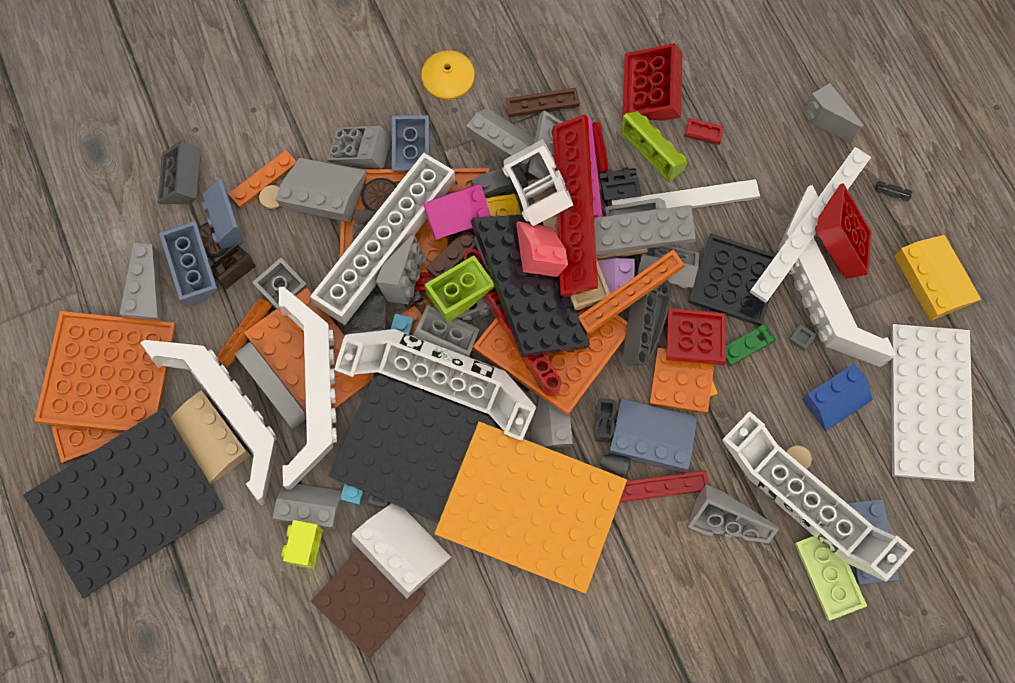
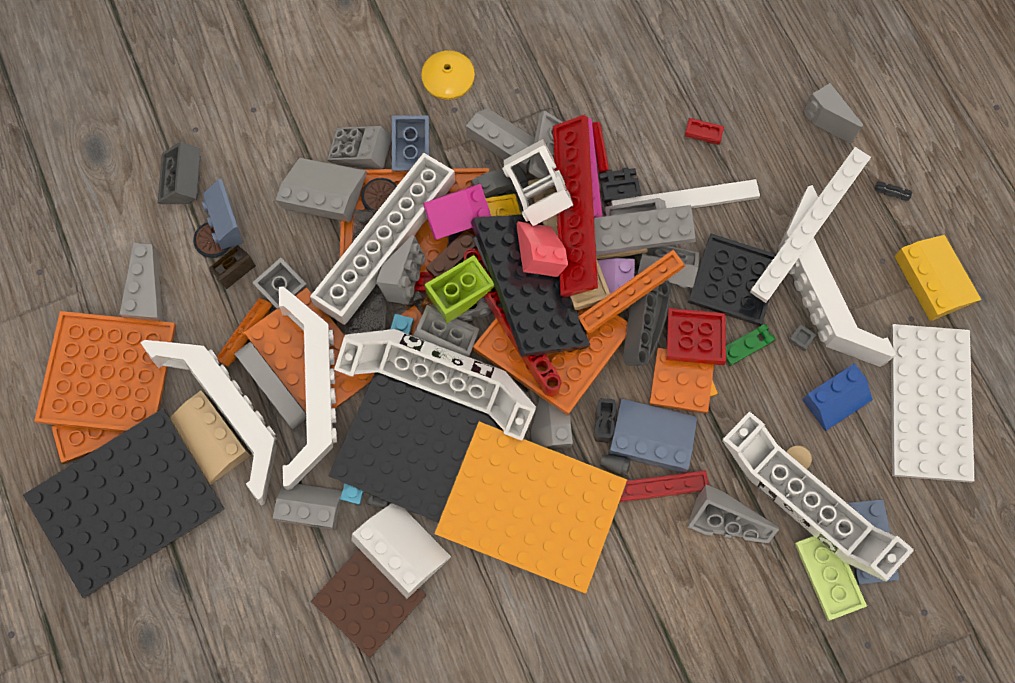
sand blue slope [159,221,217,307] -> none
orange plate [228,150,297,209] -> none
tan piece [259,185,280,209] -> none
neon yellow brick [282,520,323,569] -> none
reddish brown plate [506,87,580,117] -> none
lime slope [620,111,688,182] -> none
red slope [622,43,683,121] -> none
red slope [815,183,872,279] -> none

